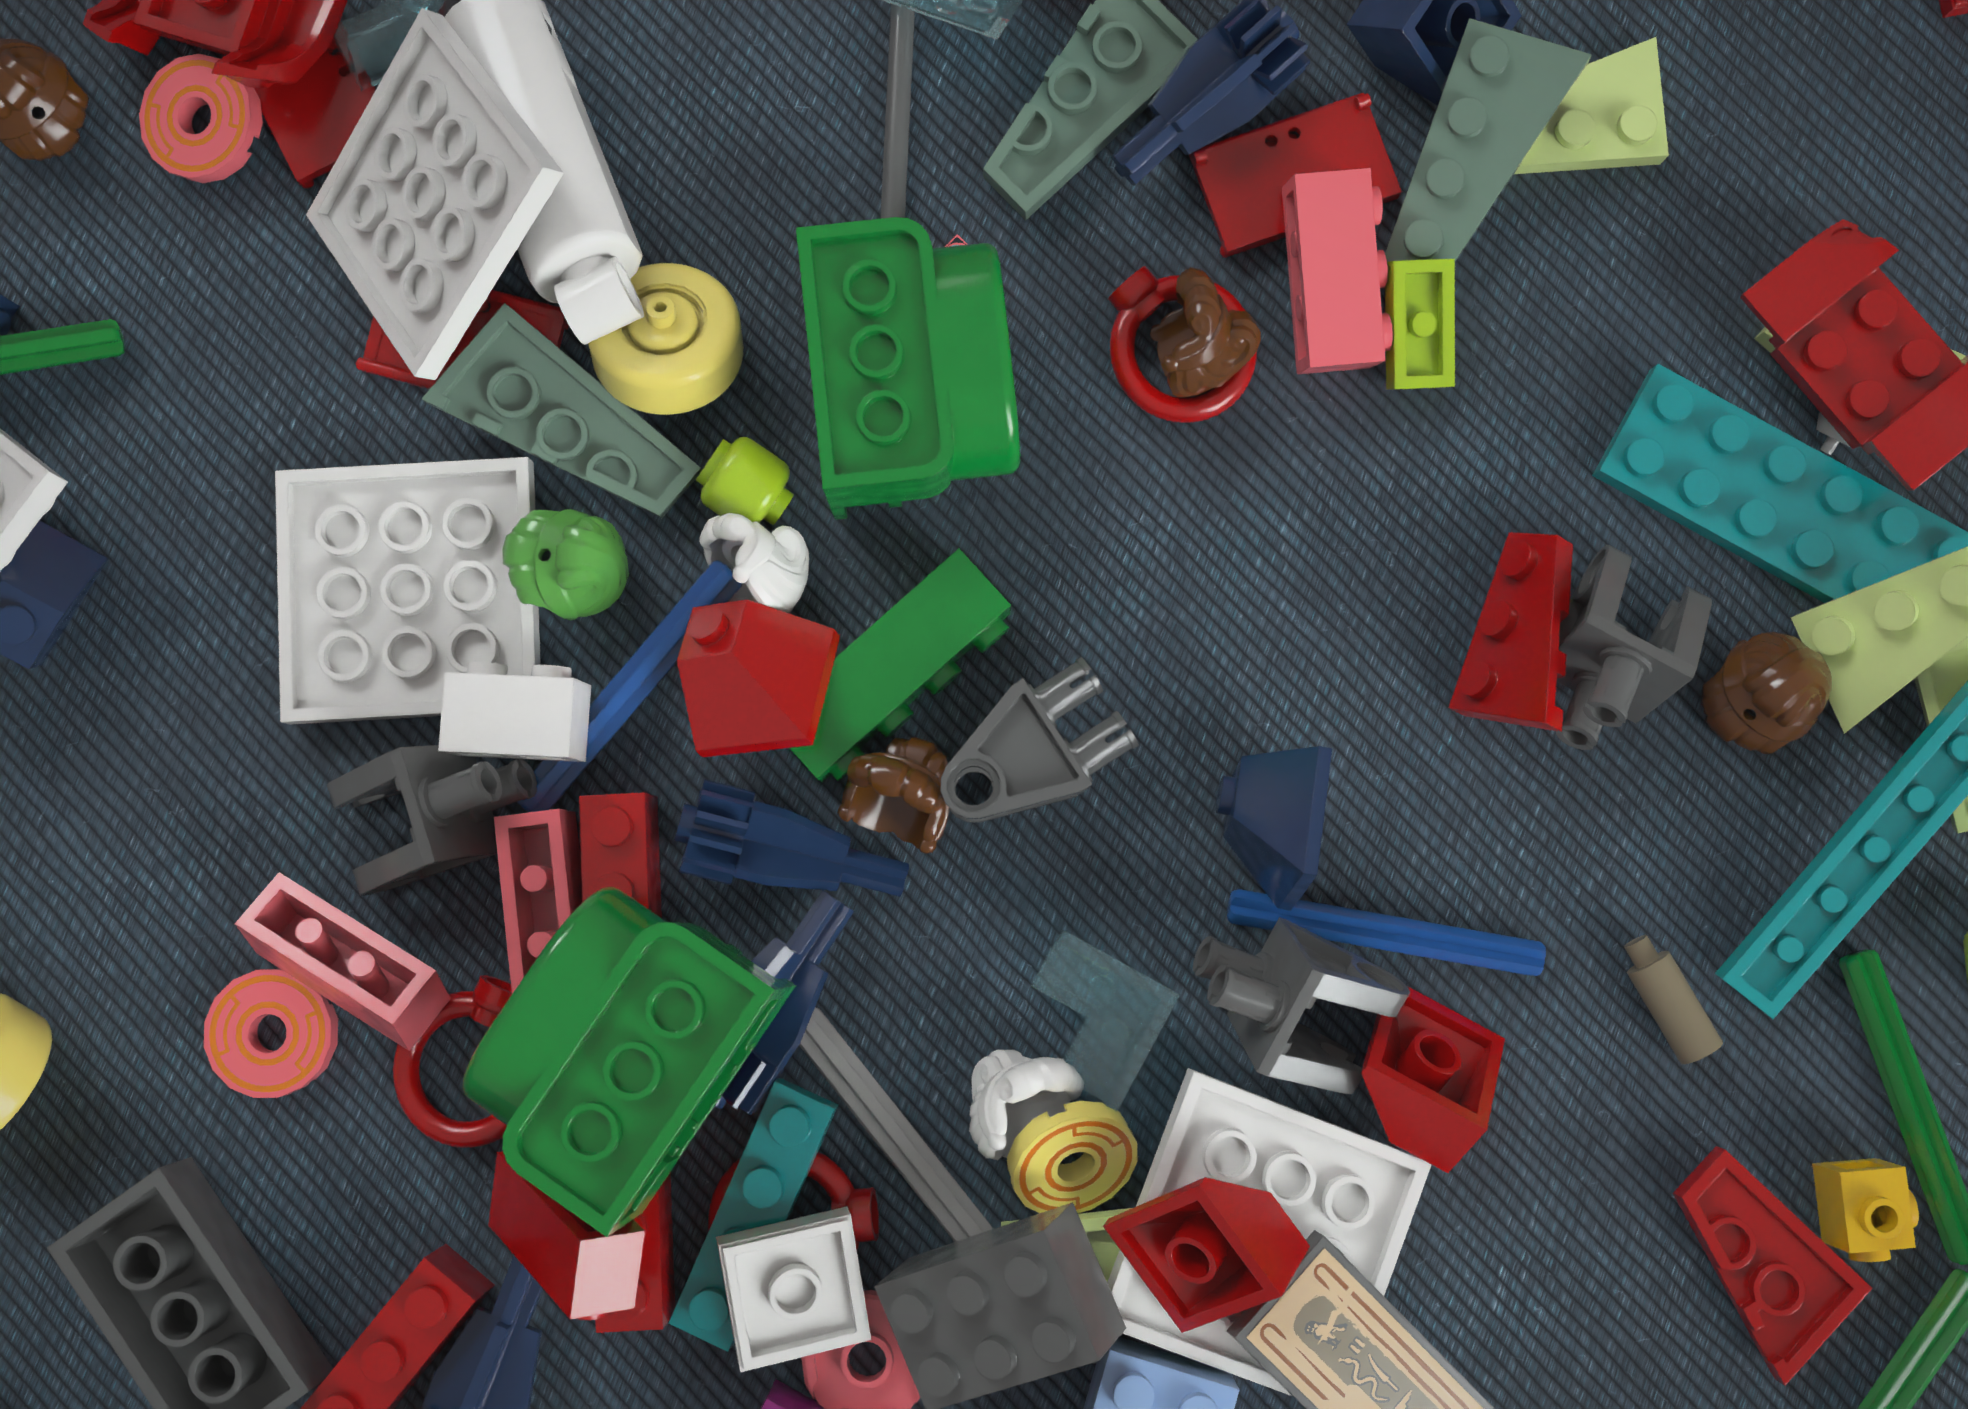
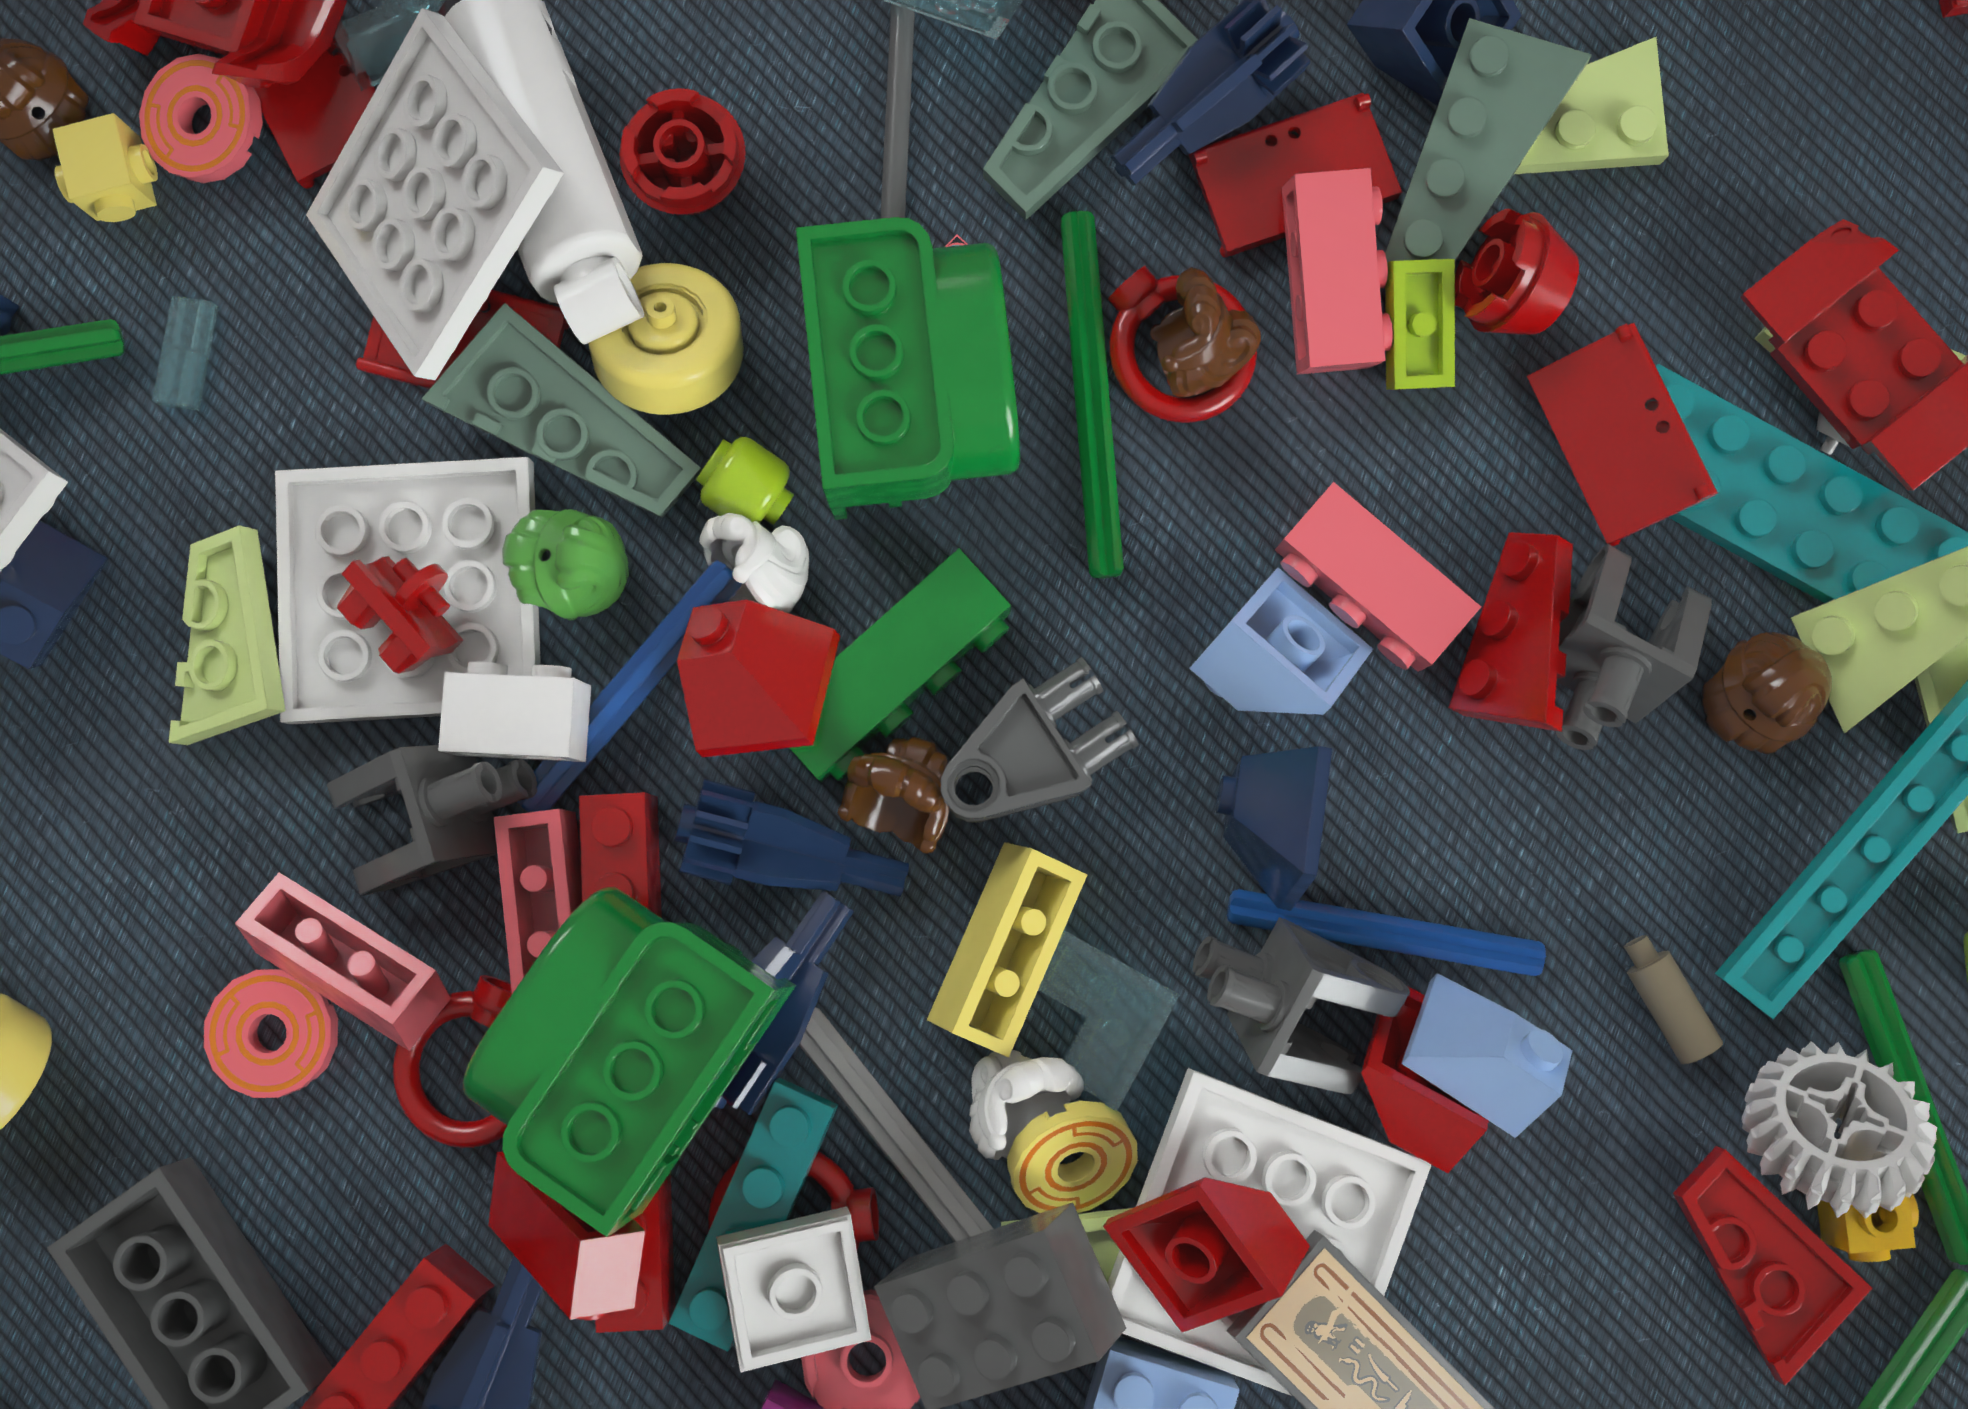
none -> light yellow brick [52,113,158,222]
none -> clear light blue piece [152,296,219,411]
none -> yellowish green wing [169,525,286,745]
none -> red hips [337,556,463,674]
none -> red cone [619,88,746,215]
none -> light yellow brick [927,842,1087,1058]
none -> green axle [1061,211,1124,579]
none -> light blue slope [1189,567,1373,715]
none -> coral brick [1275,482,1481,672]
none -> light blue slope [1402,973,1573,1138]
none -> red cone [1455,208,1579,335]
none -> red door [1527,323,1718,546]
none -> white gear [1742,1041,1938,1219]

